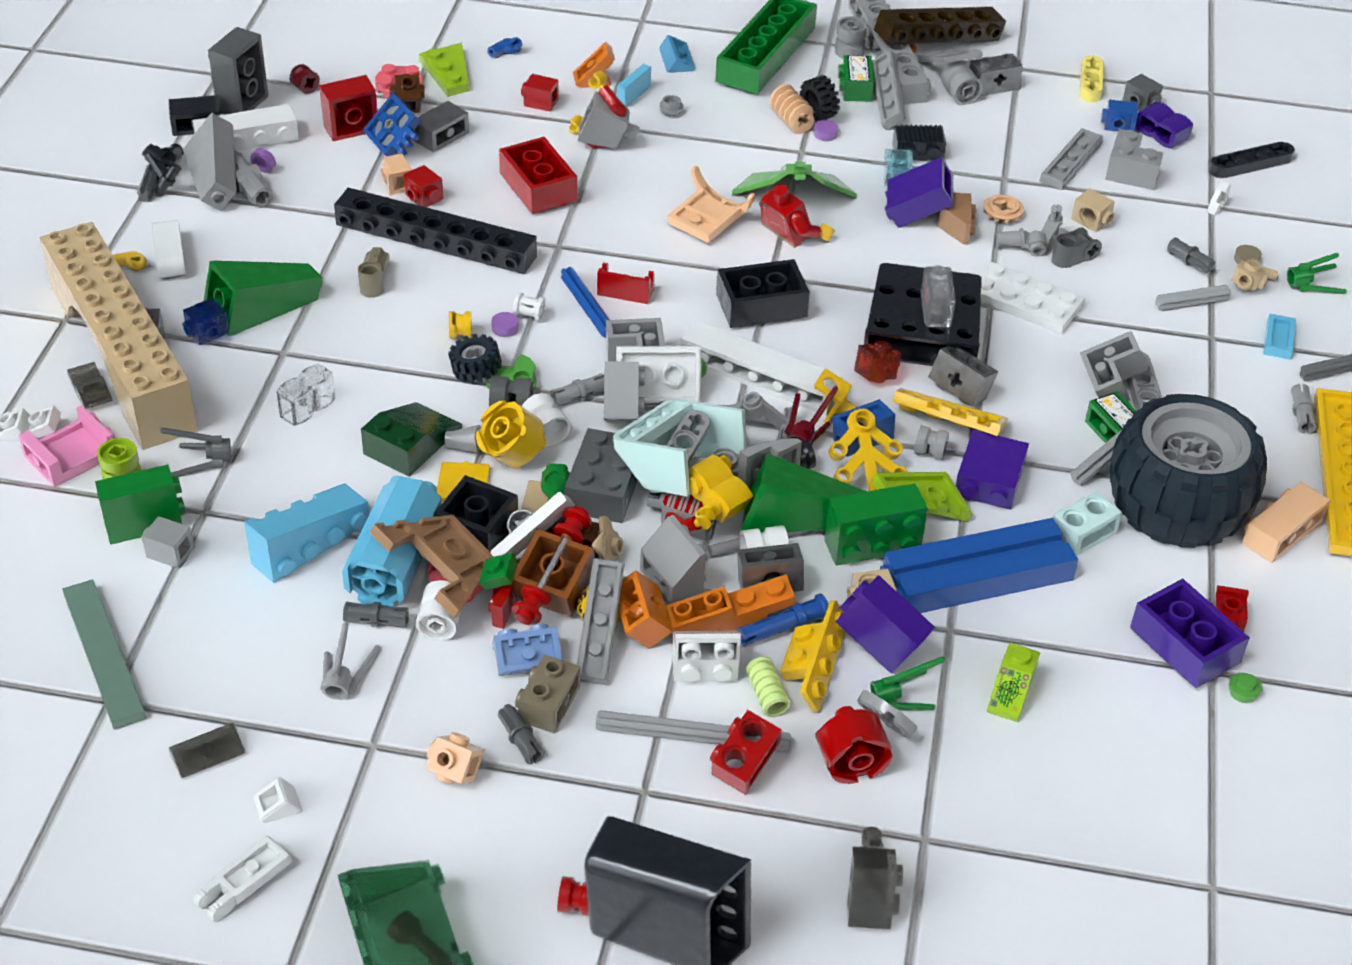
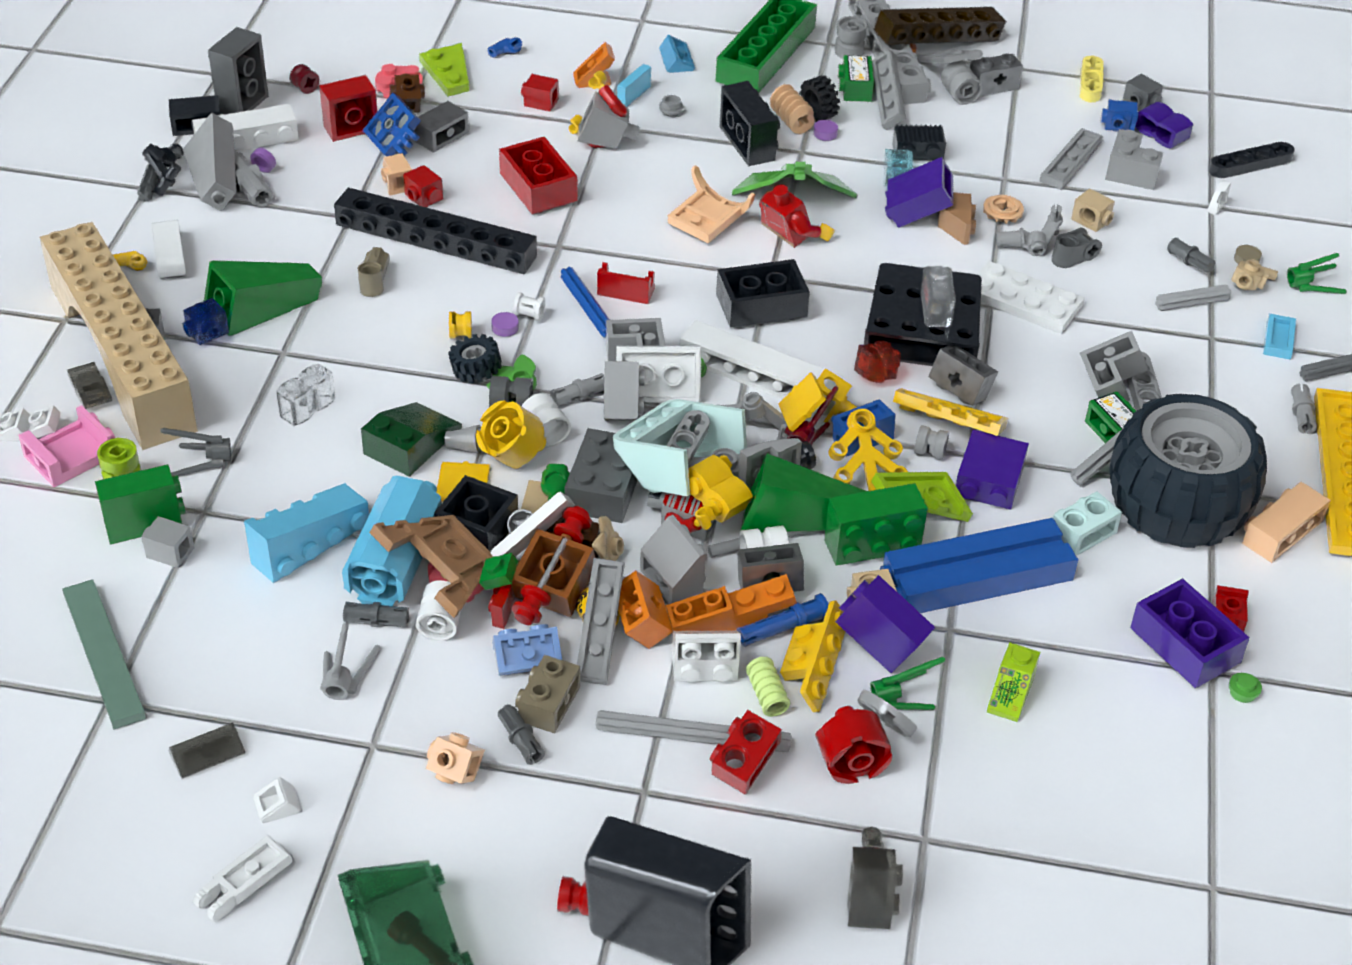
none -> black brick [719,81,780,167]
none -> yellow piece [778,372,826,432]

